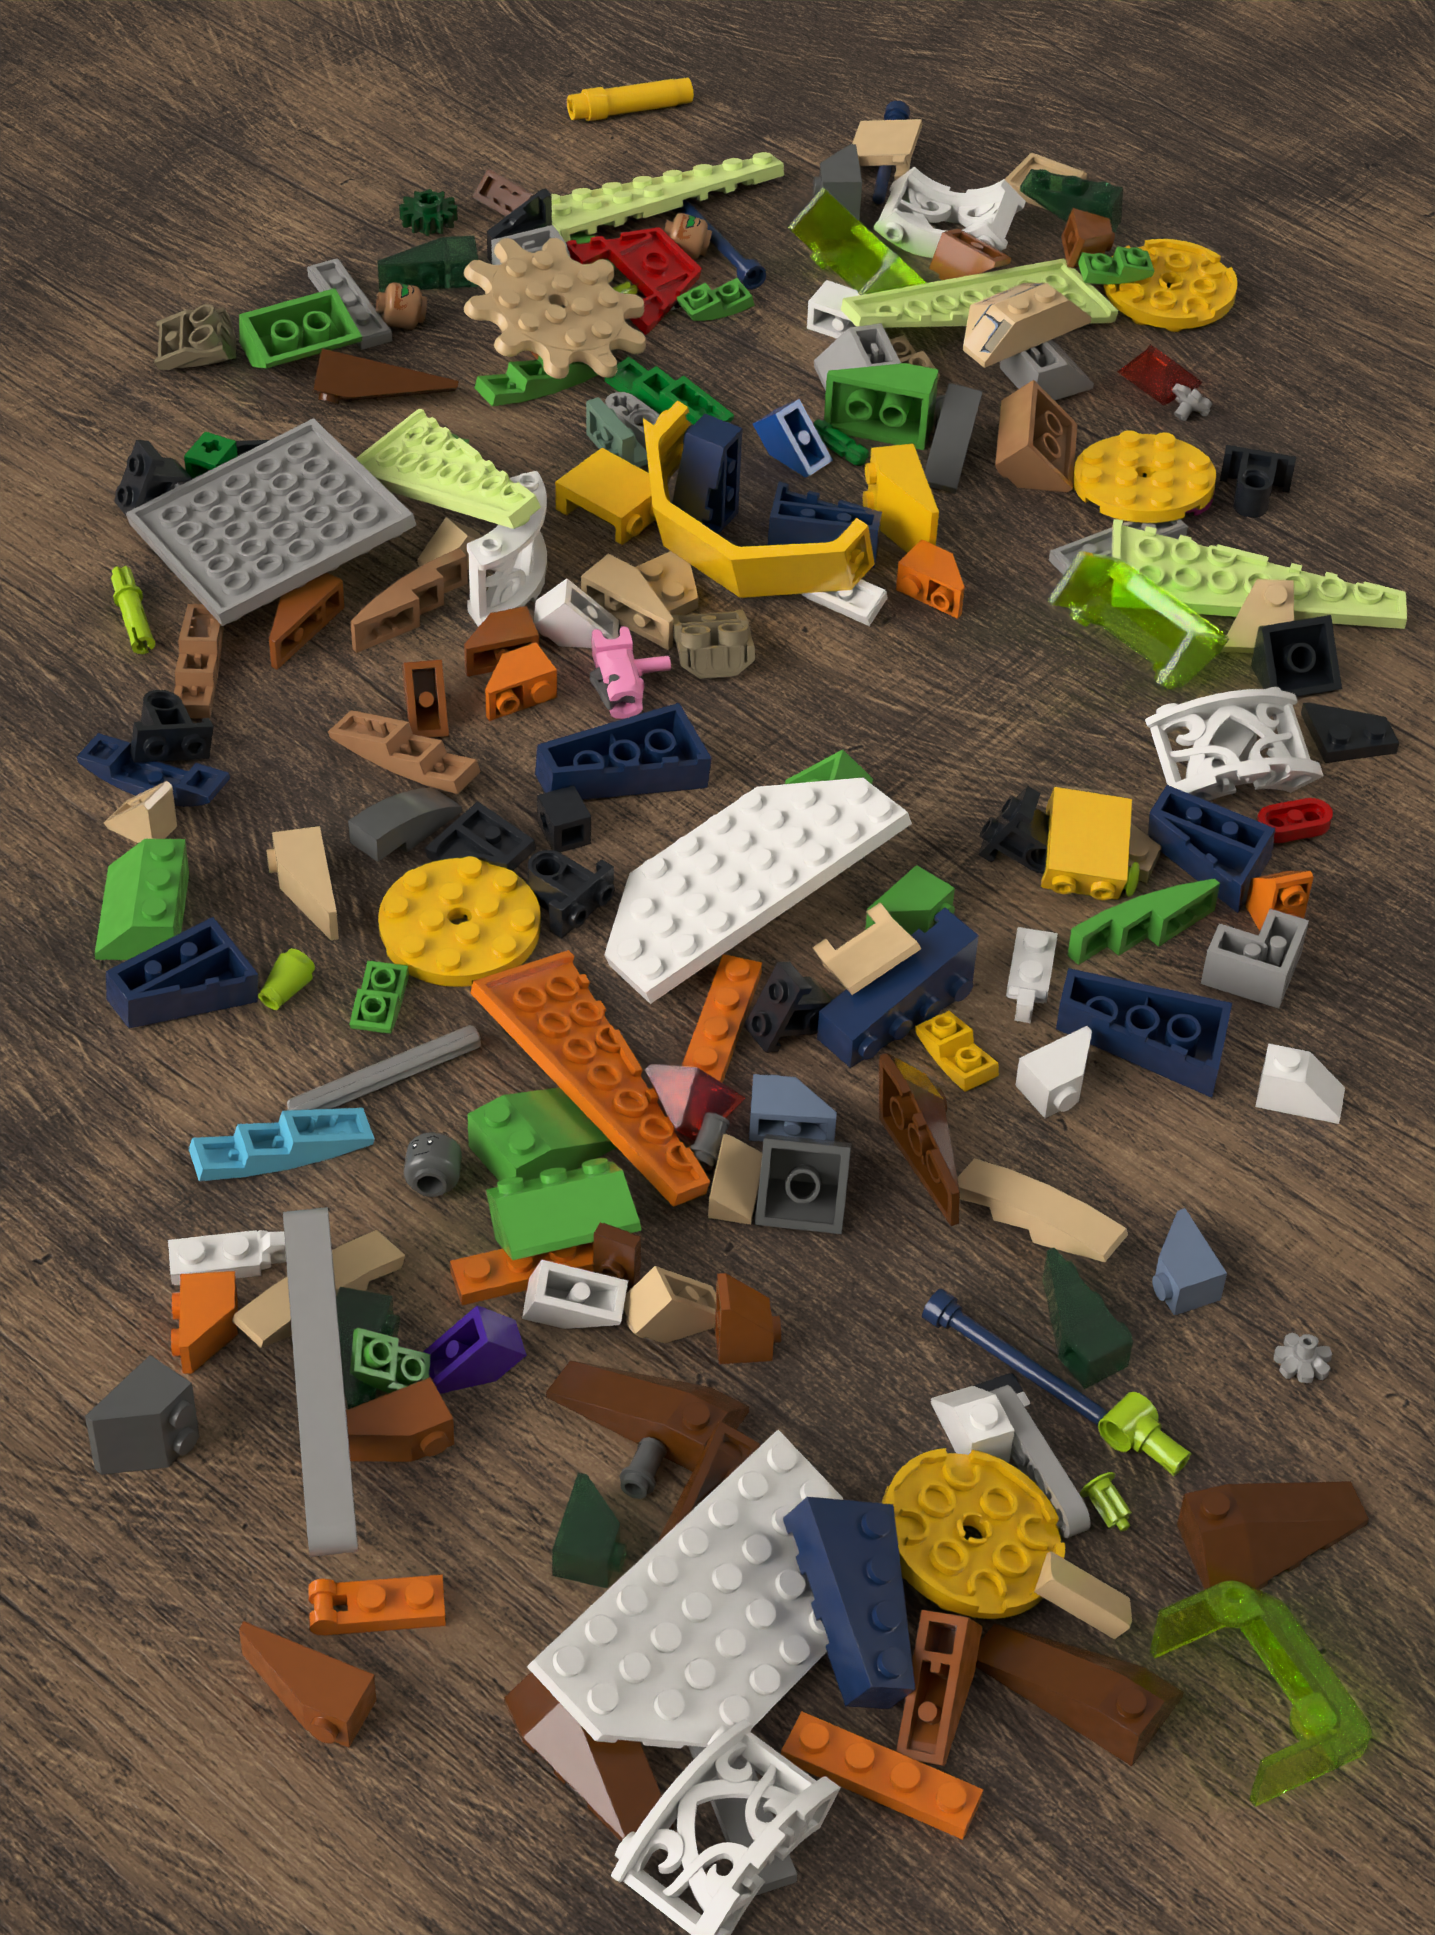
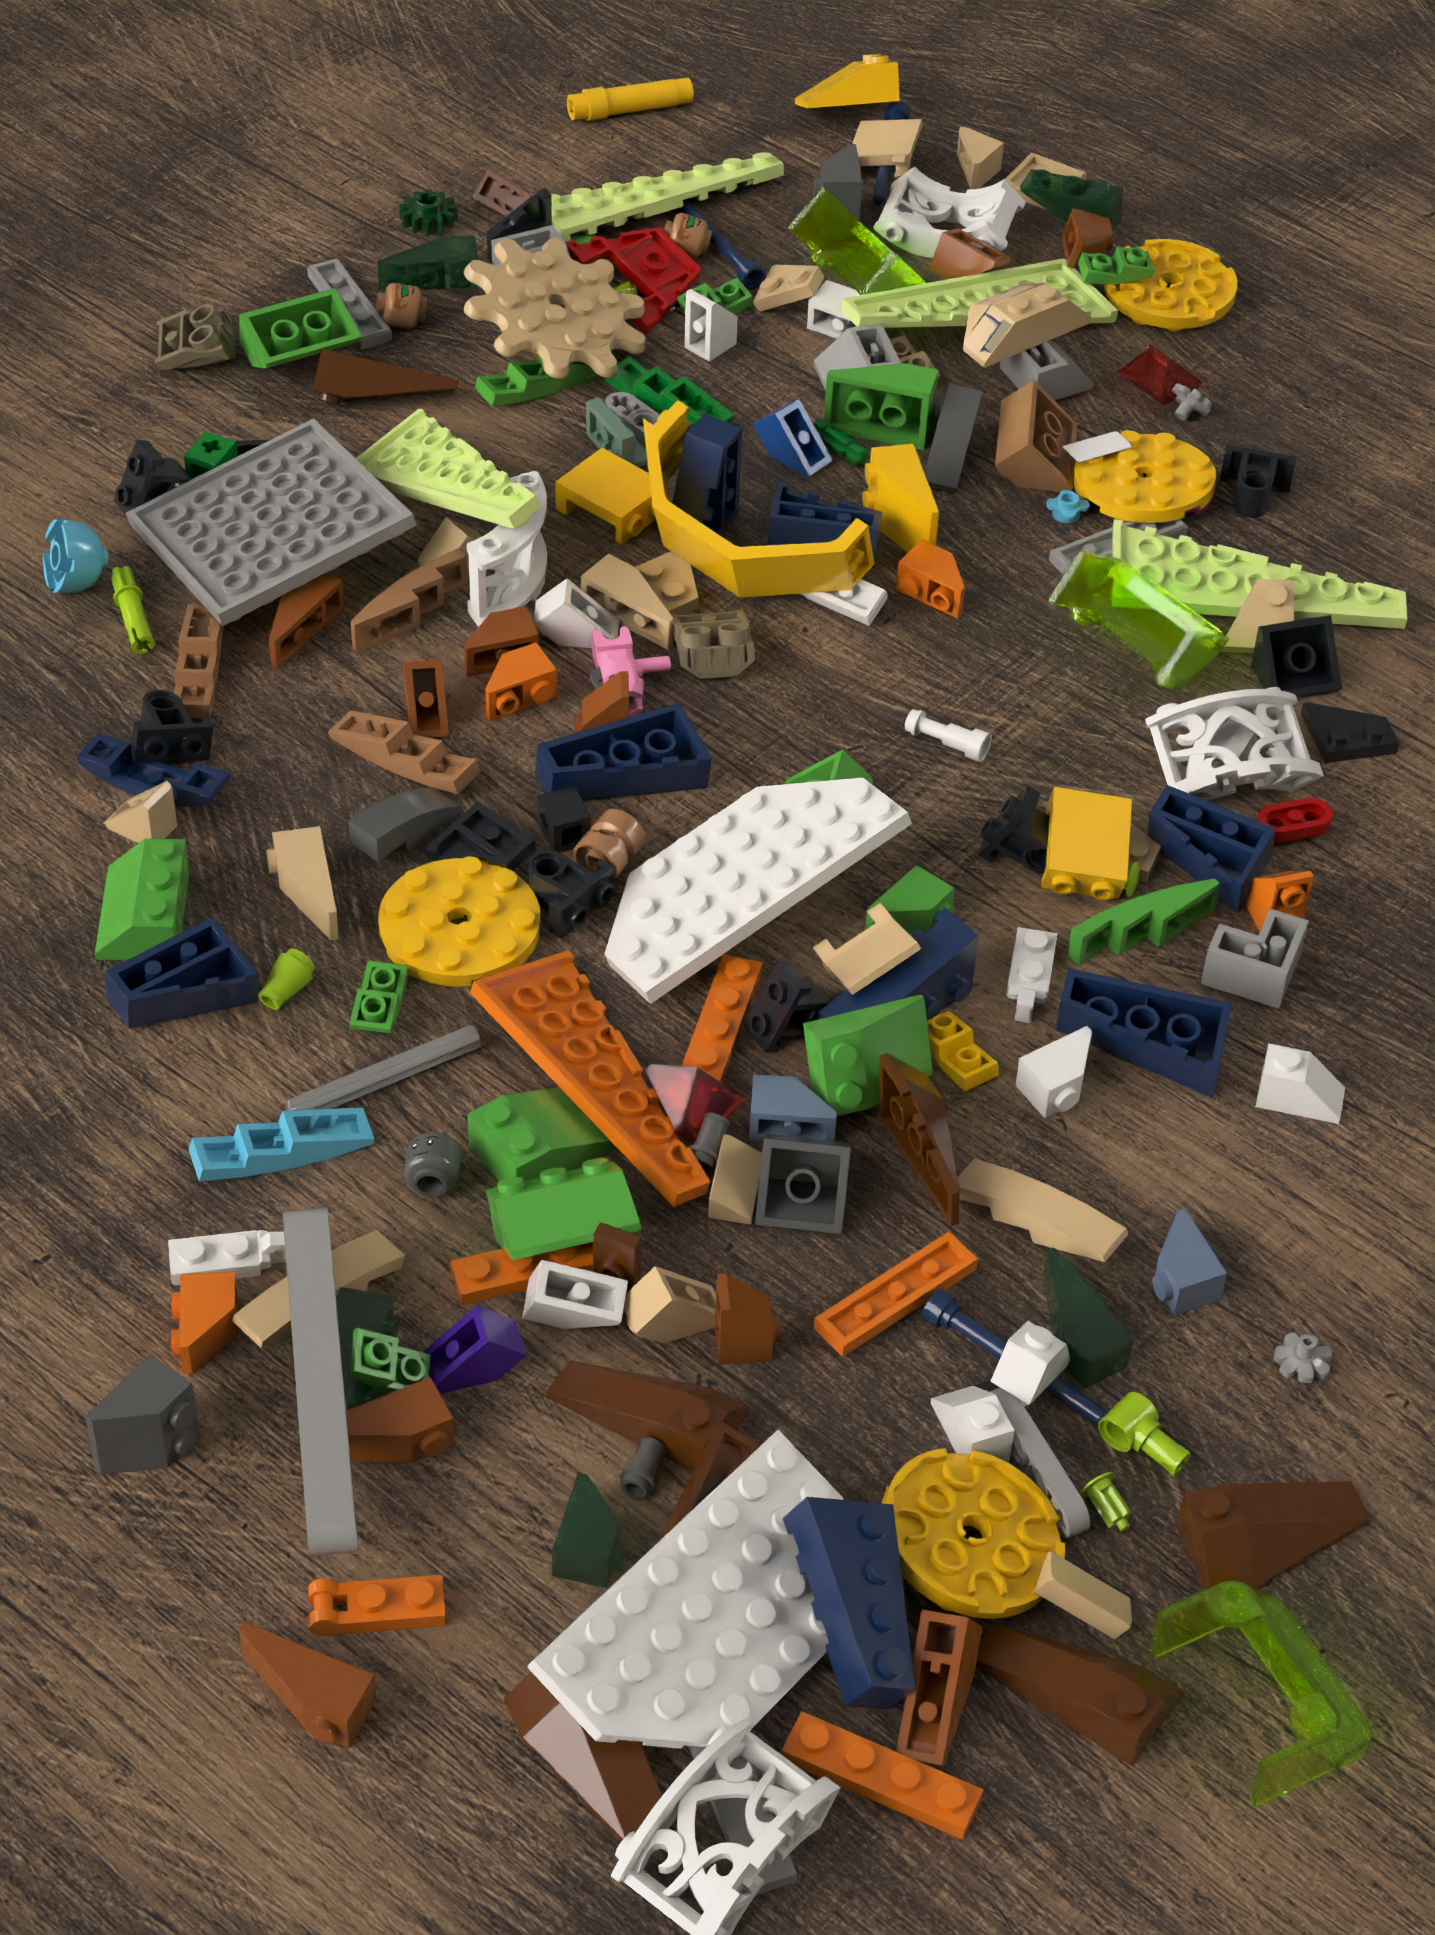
none -> medium azure cylinder [43,519,108,594]
none -> medium nougat wheel [573,809,645,880]
none -> dark orange slope [574,671,629,734]
none -> white slope [684,289,738,362]
none -> tan wing [752,264,824,312]
none -> yellow slope [795,54,900,108]
none -> bright green slope [803,995,933,1117]
none -> orange plate [814,1231,978,1357]
none -> white piece [905,709,992,762]
none -> tan slope [957,127,1004,189]
none -> white slope [991,1321,1070,1405]
none -> medium azure plate [1046,490,1089,524]
none -> white sticker [1063,431,1132,462]

